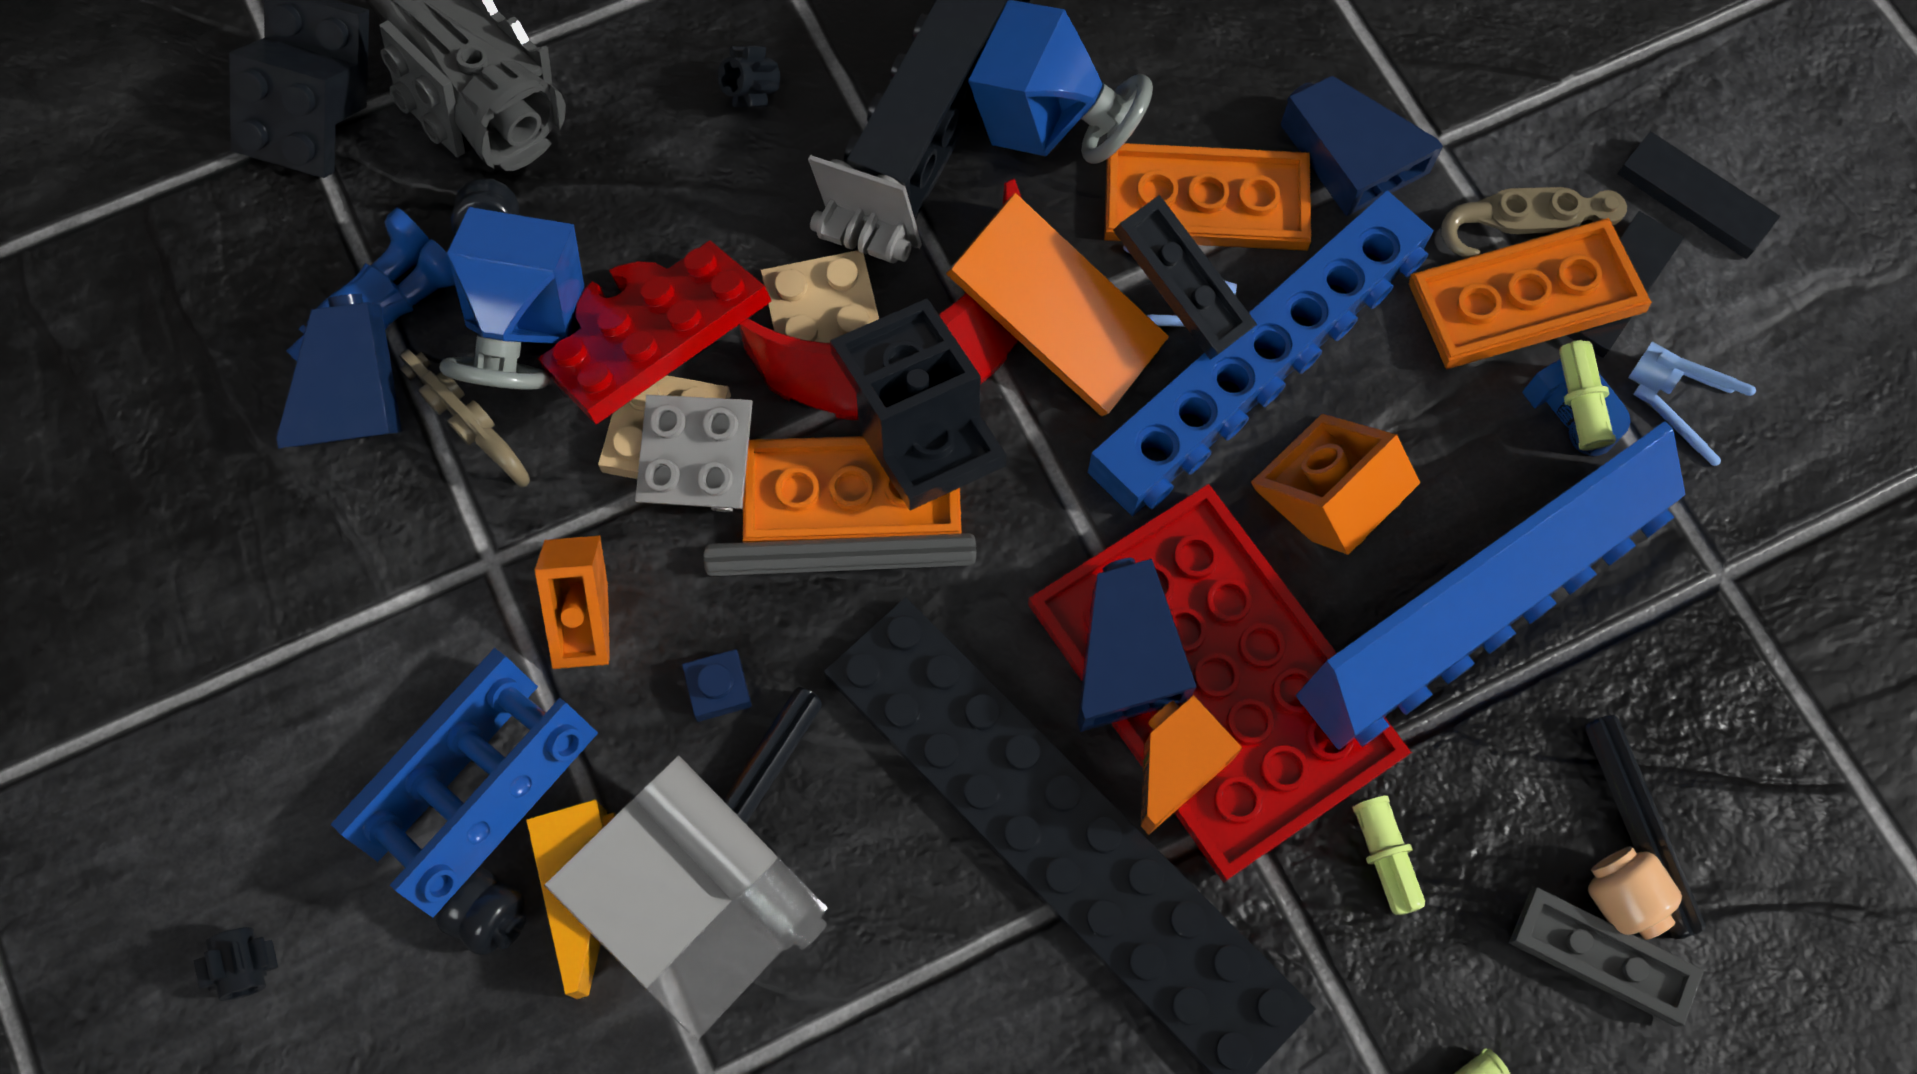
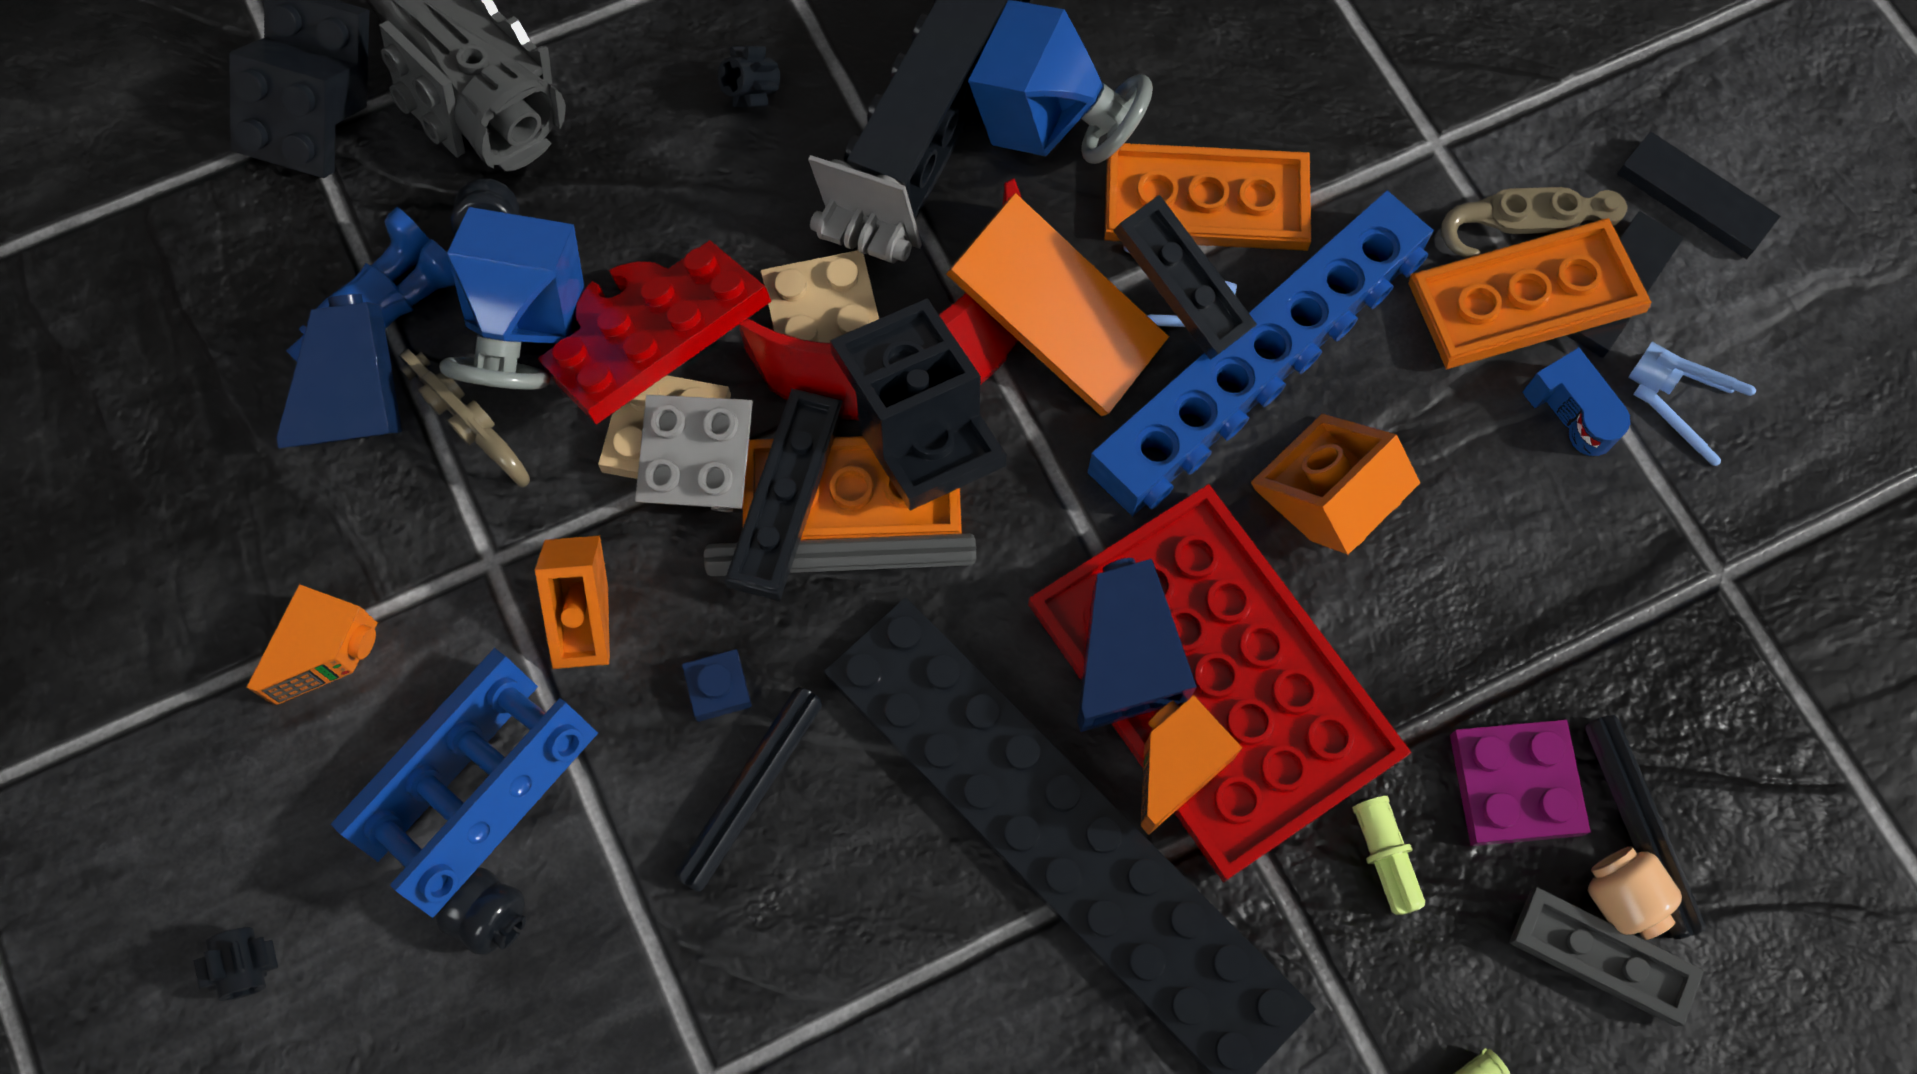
light orange slope [527,799,616,999] -> none
light grey door [544,755,827,1040] -> none
dark blue slope [1280,76,1443,217] -> none
blue slope [1295,421,1686,751] -> none
yellowish green axle [1559,340,1616,451] -> none
none -> orange slope [246,584,378,705]
none -> black tile [725,388,844,601]
none -> magenta plate [1450,720,1591,846]

